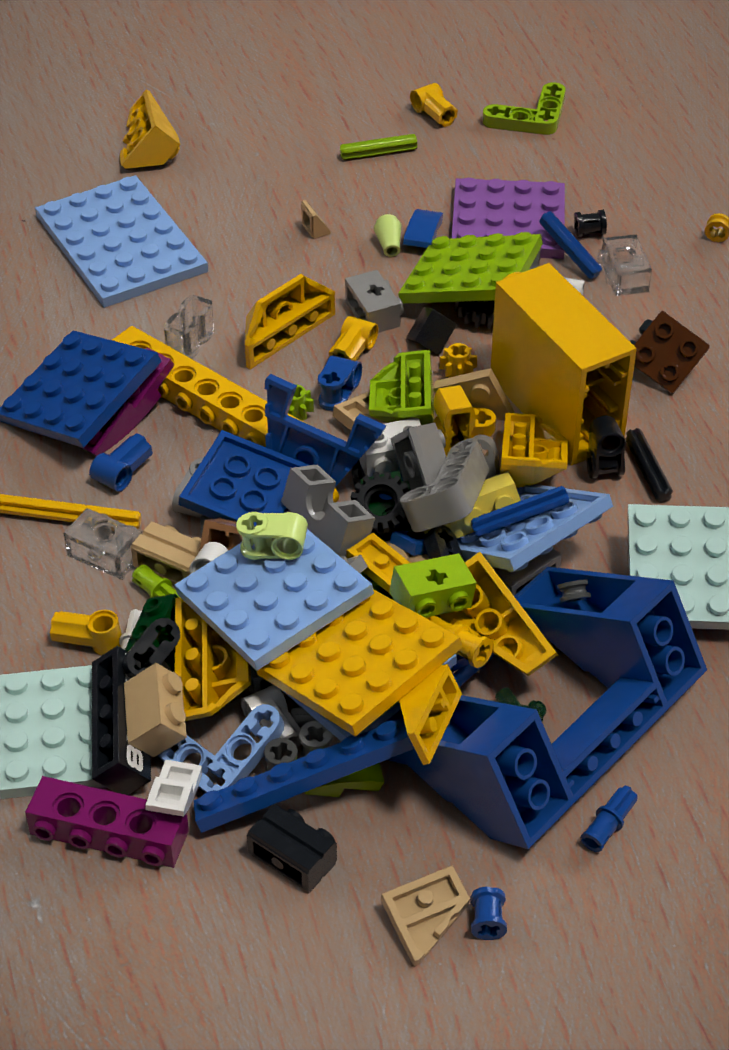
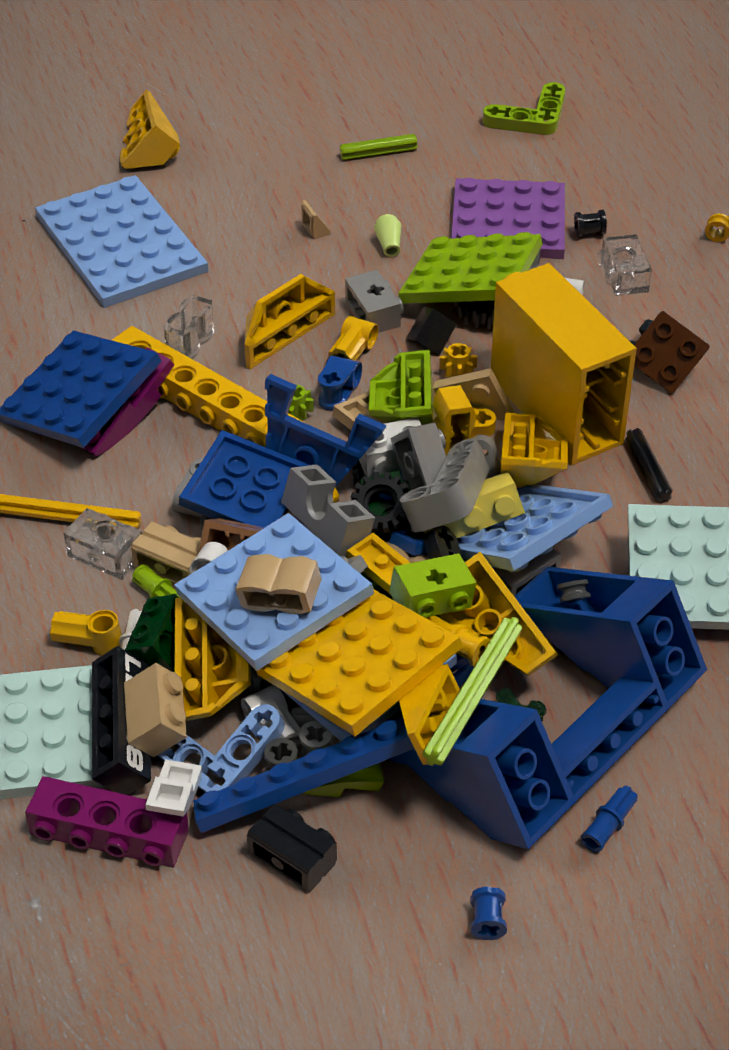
blue piece [89,433,153,492] -> none
black beam [123,618,180,678] -> none
yellowish green piece [236,512,308,560] -> none
tan wing [381,865,470,967] -> none
blue slope [403,209,443,248] -> none
yellow piece [410,83,458,127] -> none
blue axle [471,486,569,537] -> none
blue axle [539,211,602,280] -> none
black piece [586,415,626,479] -> none
none -> tan brick [235,554,322,614]
none -> lime axle [423,617,522,766]

